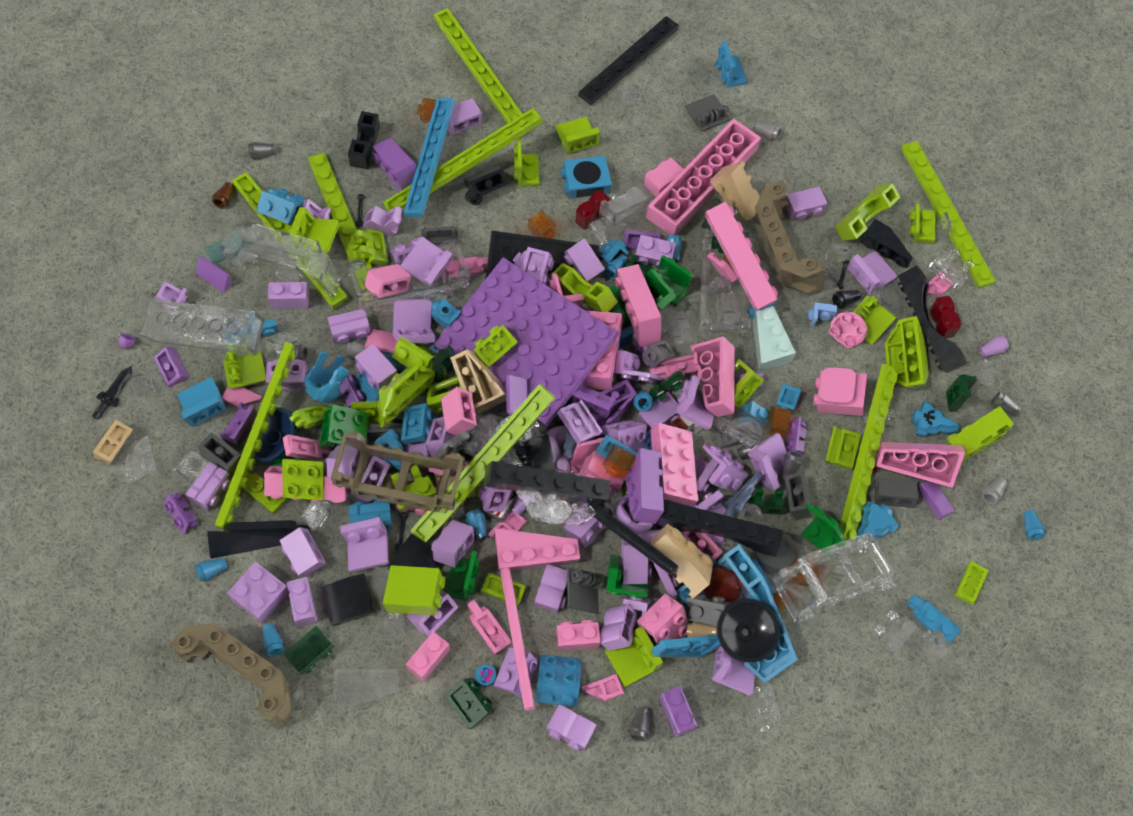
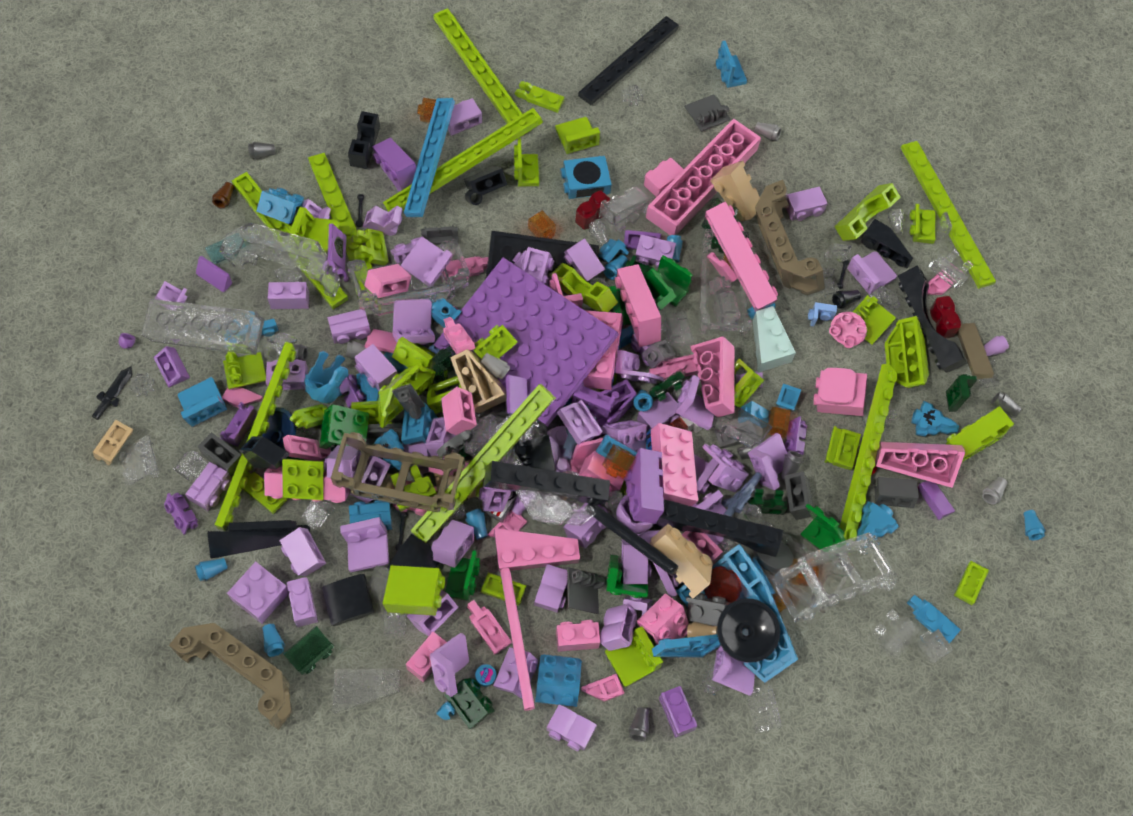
none -> black slope [239,436,289,469]
none -> medium lavender flag [323,224,349,283]
none -> dark grey hinge [392,384,425,419]
none -> lavender bracket [430,633,469,697]
none -> dark azure hinge [436,701,455,720]
none -> bright pink hinge [443,317,475,354]
none -> light grey cone [480,353,510,380]
none -> lime hinge [514,81,564,113]
none -> clear cone [888,209,906,236]
none -> dark tan tile [957,323,994,379]

